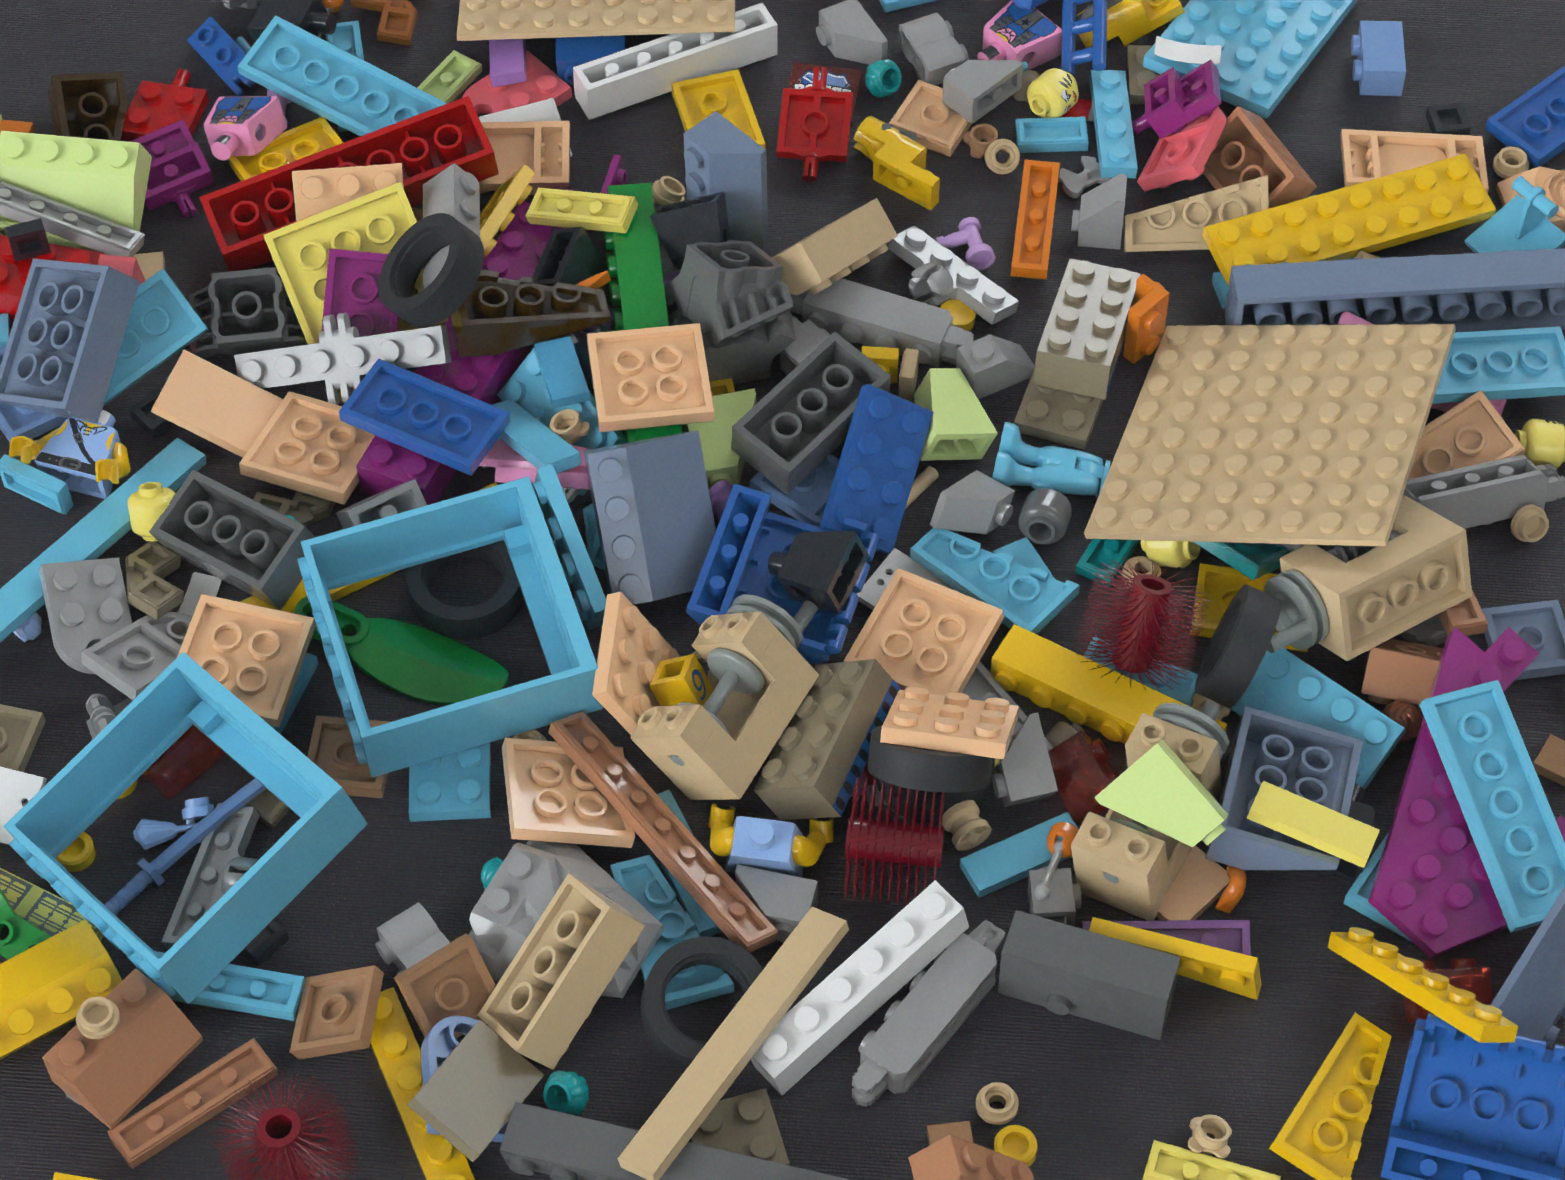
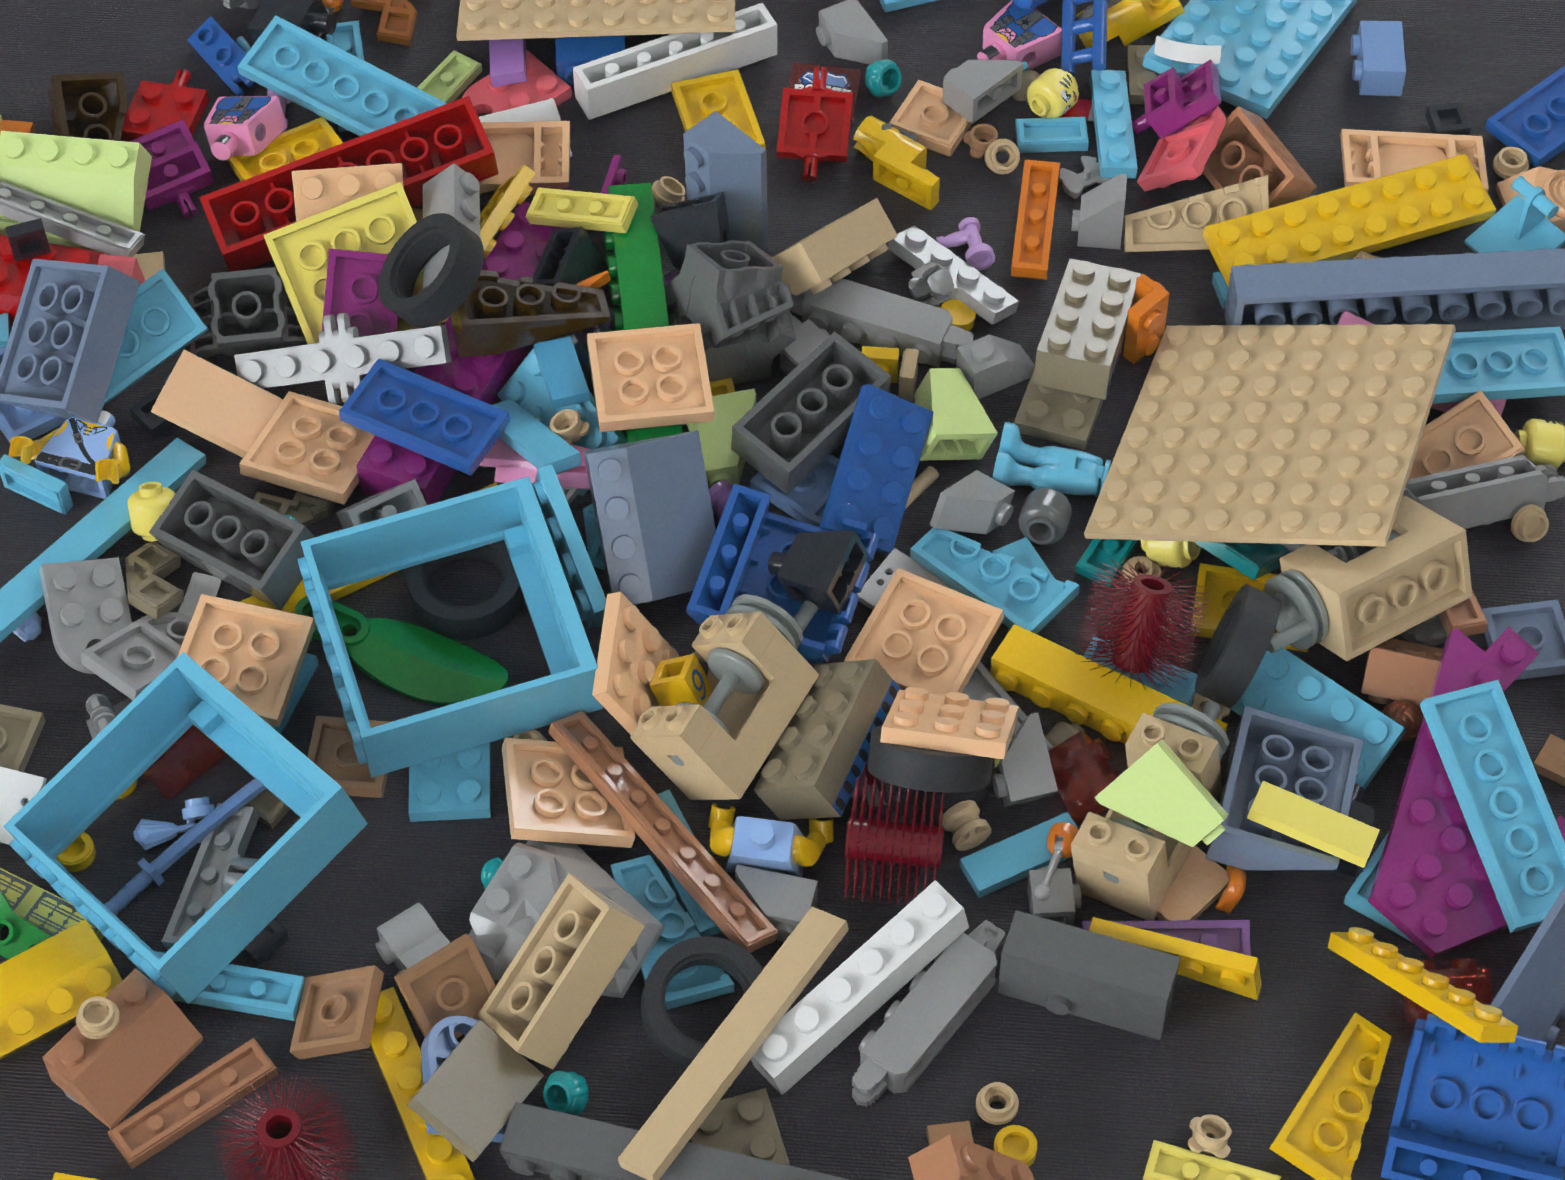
light grey brick [898,12,969,86] -> none

